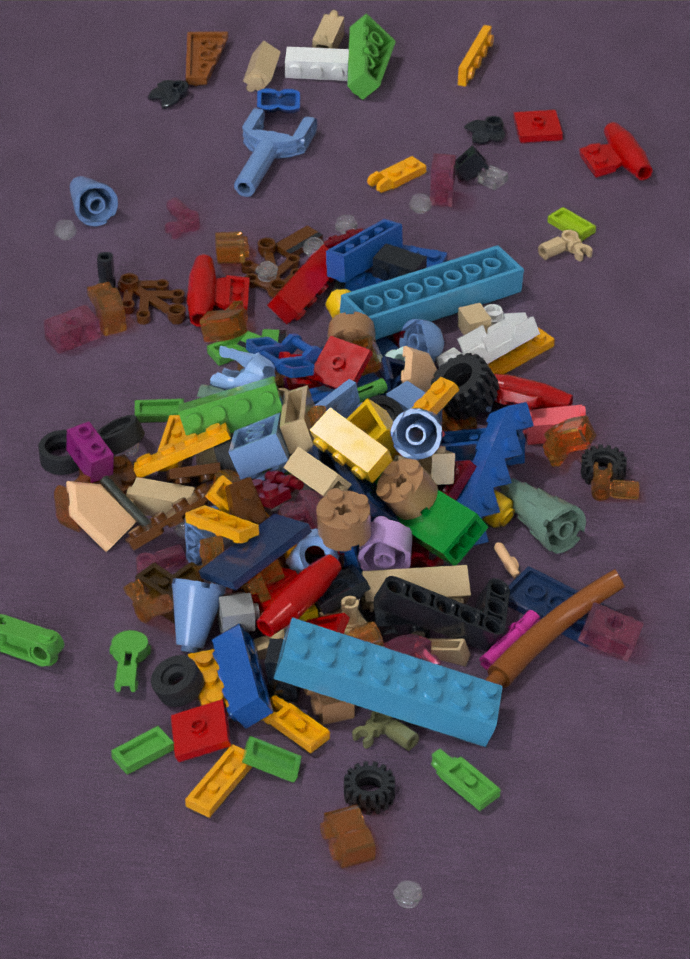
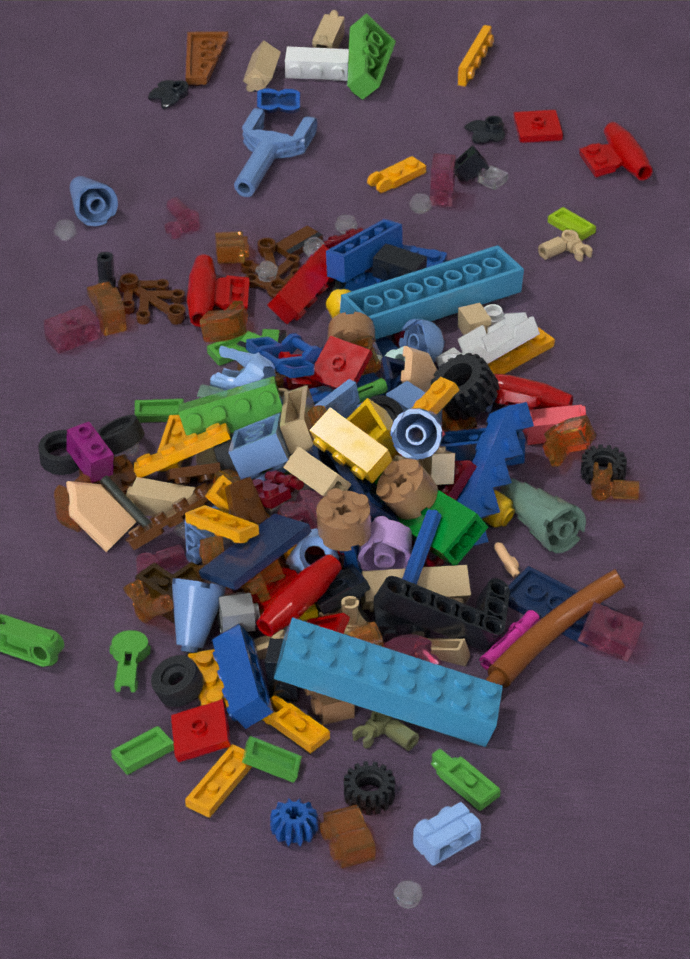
none -> blue gear [270,798,318,847]
none -> blue axle [402,510,441,585]
none -> light blue brick [413,802,481,866]

